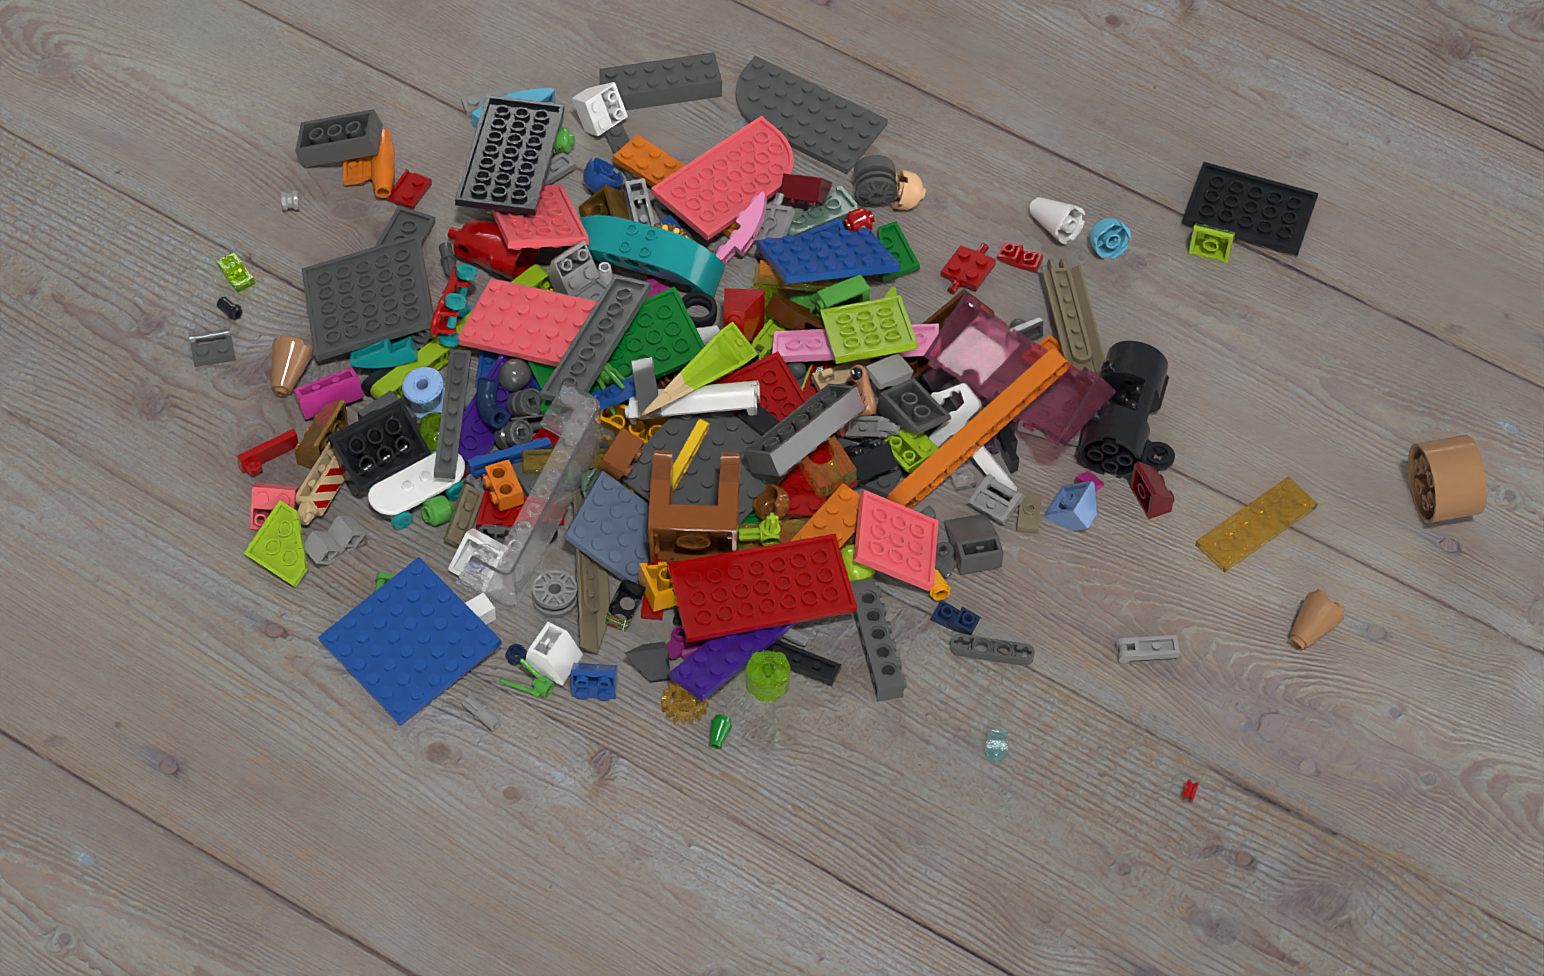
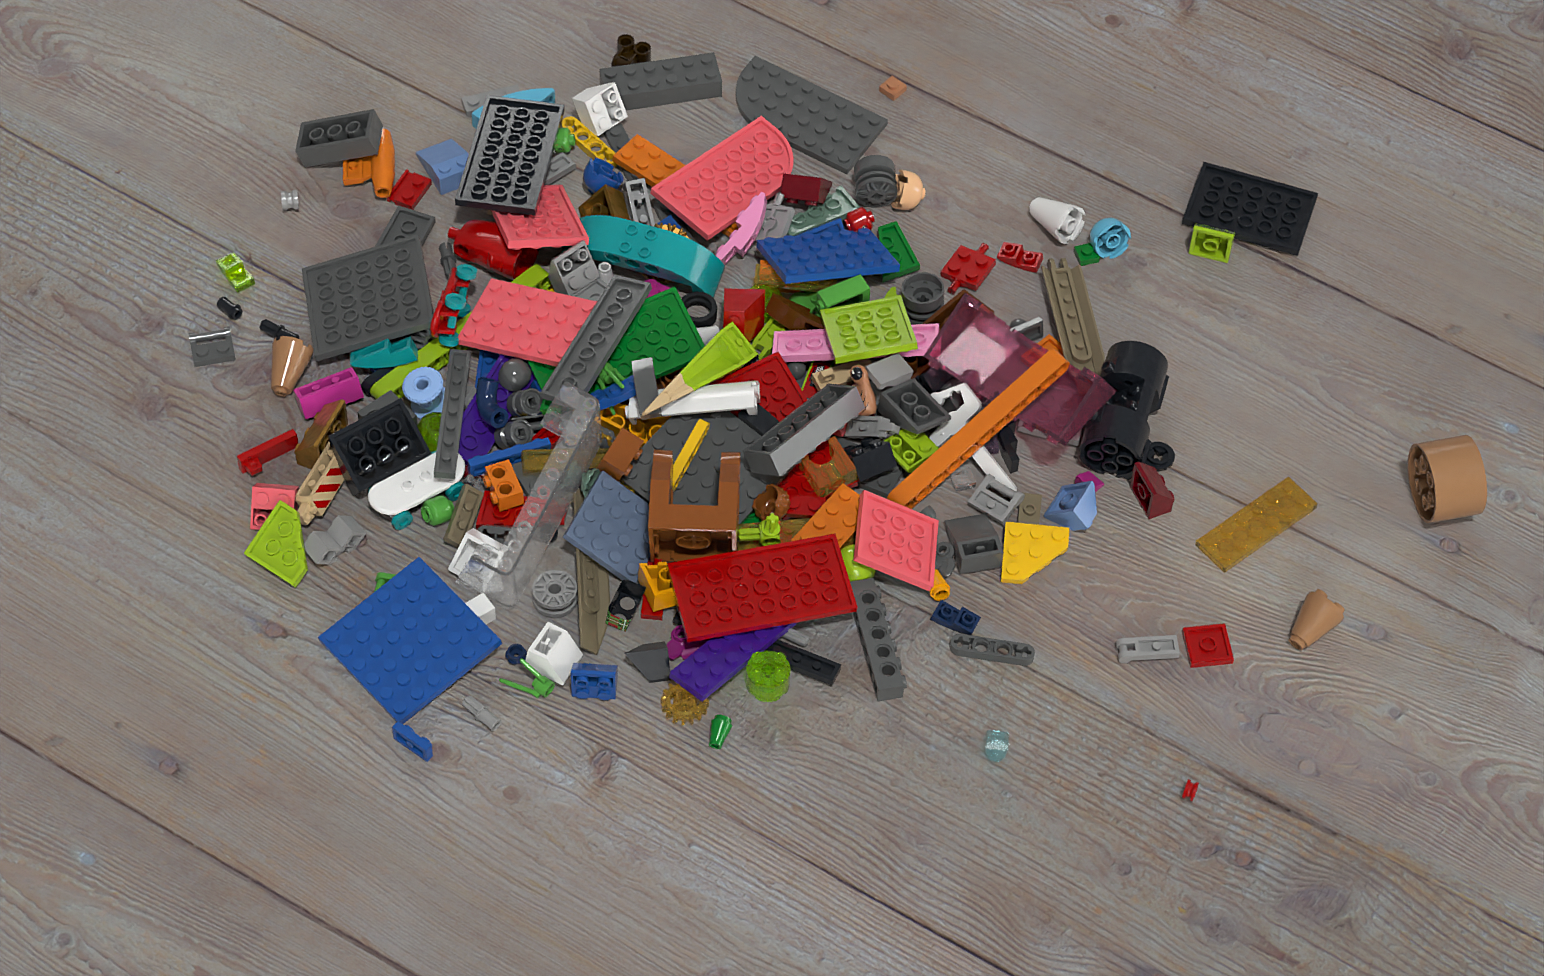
none -> black axle [259,319,299,340]
none -> blue plate [392,721,433,762]
none -> medium blue slope [416,139,469,195]
none -> yellow beam [561,116,617,169]
none -> dark brown piece [611,34,651,67]
none -> nougat plate [879,76,907,101]
none -> dark grey wheel [902,272,944,325]
none -> yellow plate [1001,522,1069,584]
none -> green plate [1074,243,1100,266]
none -> red tile [1182,623,1234,668]

